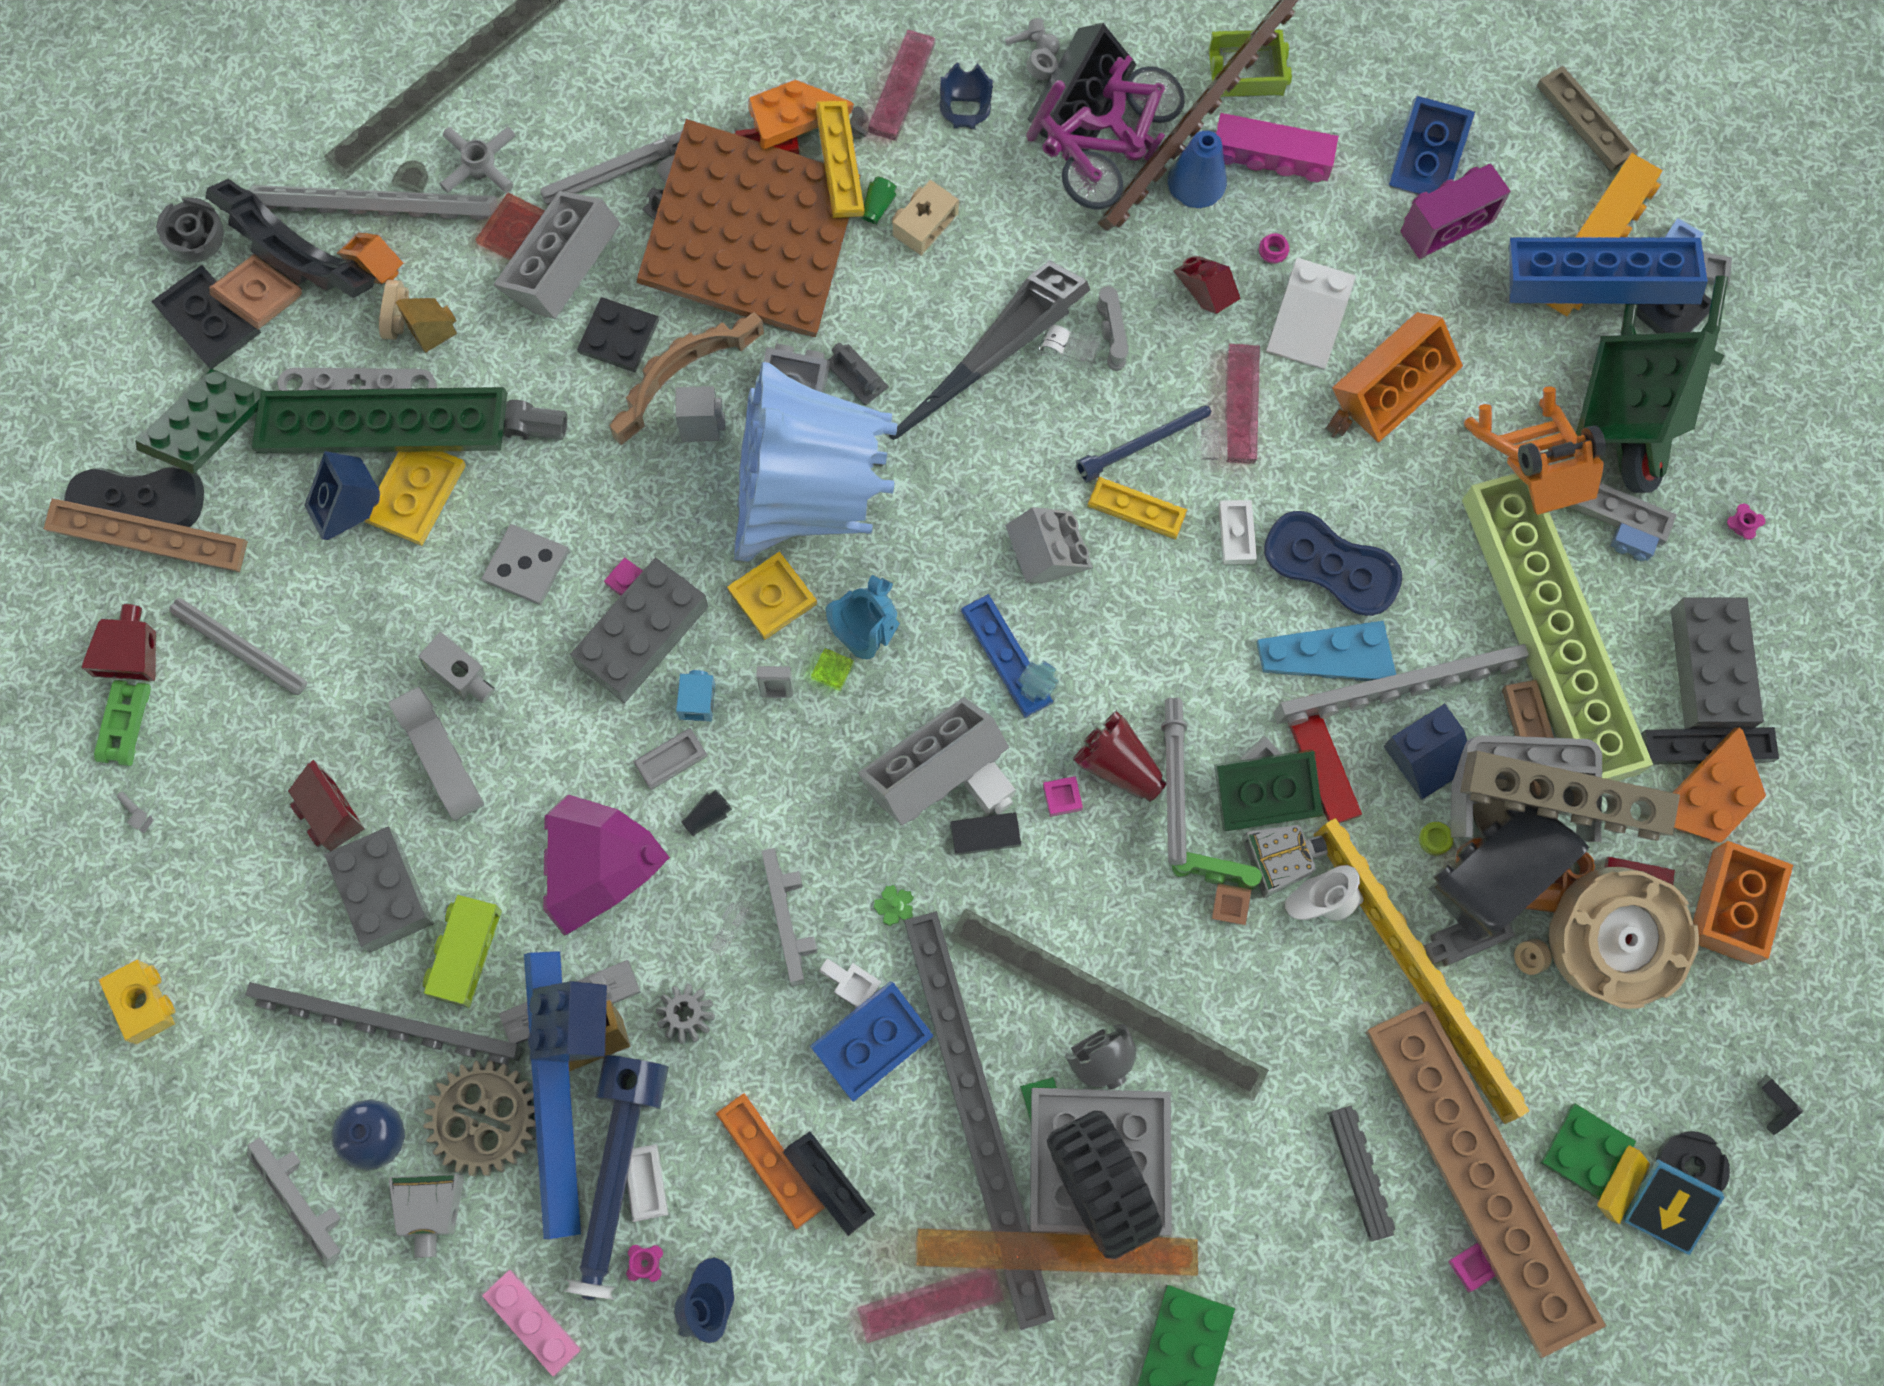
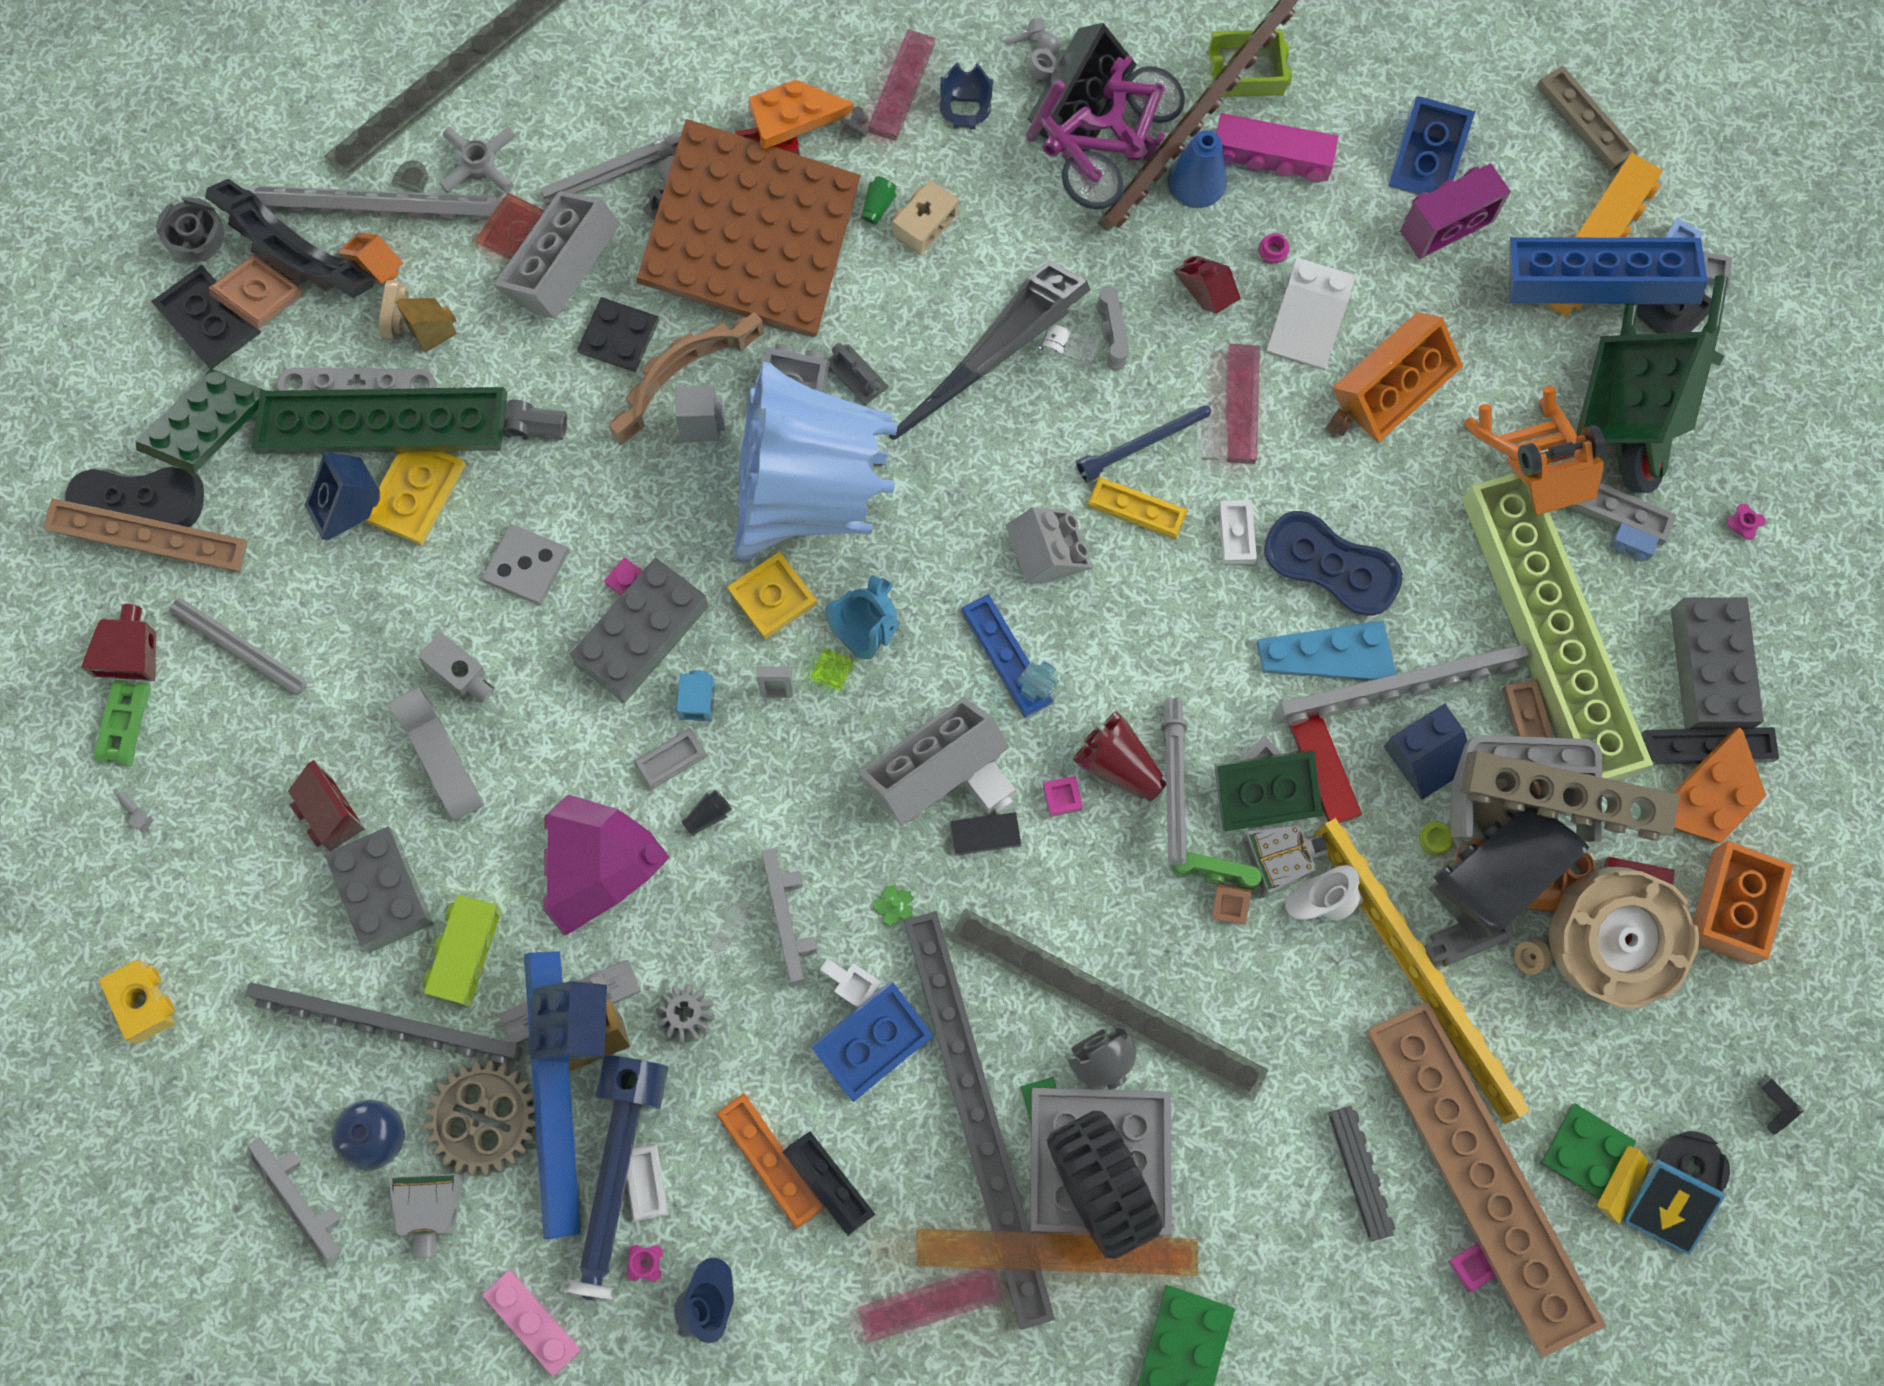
yellow tile [815,101,865,218] -> none

